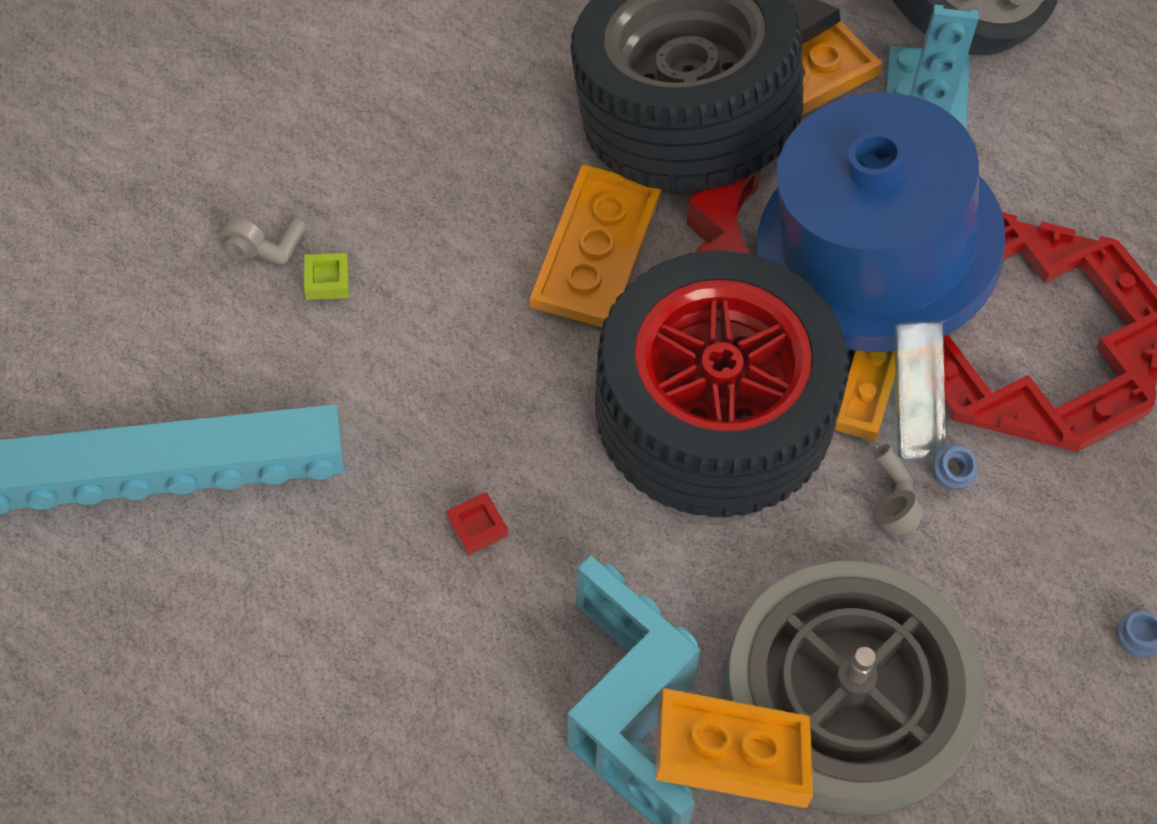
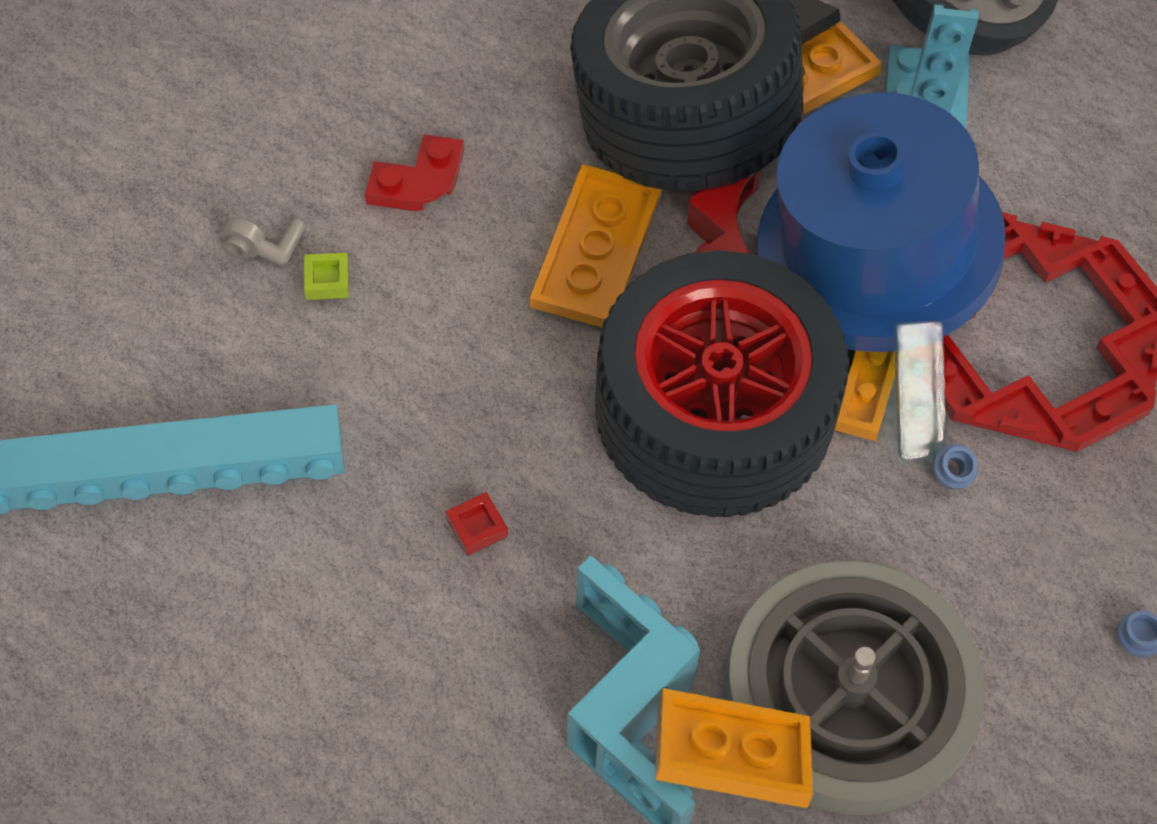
light grey plate [874,444,924,536] -> none
none -> red plate [365,134,465,211]

